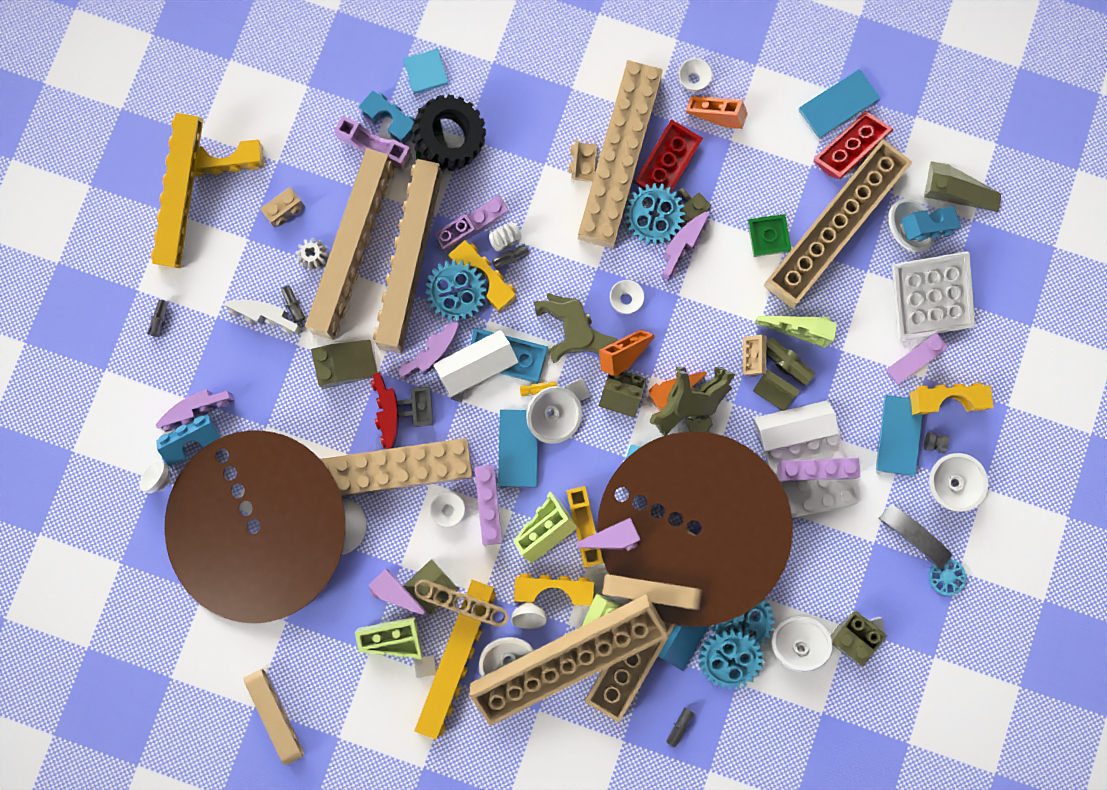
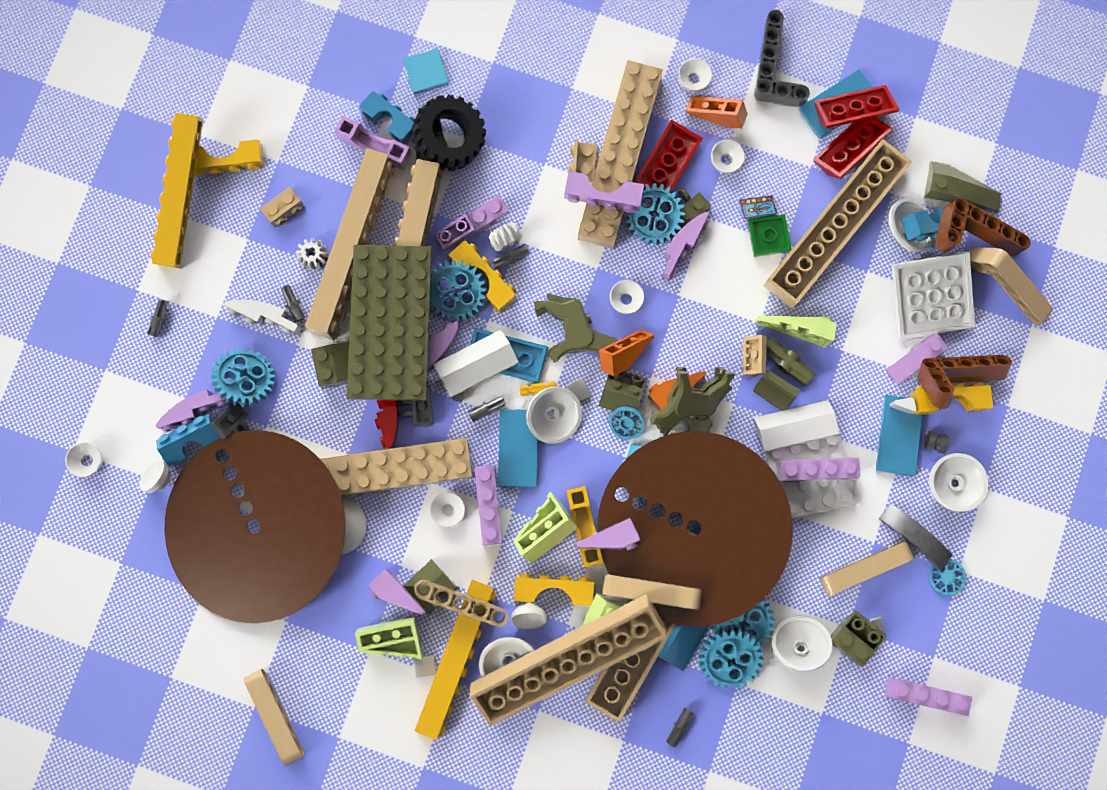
none -> white piece [65,442,102,477]
none -> dark grey hinge [210,402,249,439]
none -> medium azure gear [211,347,275,407]
none -> olive plate [347,245,432,401]
none -> flat silver axle [468,396,506,422]
none -> lavender arch [564,171,644,213]
none -> medium azure wheel [609,406,645,440]
none -> white piece [711,140,745,174]
none -> piece [739,195,778,219]
none -> dark grey beam [754,9,810,107]
none -> red slope [814,85,899,128]
none -> tan beam [820,541,915,596]
none -> lavender arch [884,677,972,717]
none -> white slope [890,397,917,414]
none -> dark orange beam [917,355,1012,409]
none -> dark orange beam [935,198,1031,257]
none -> tan beam [968,247,1053,325]

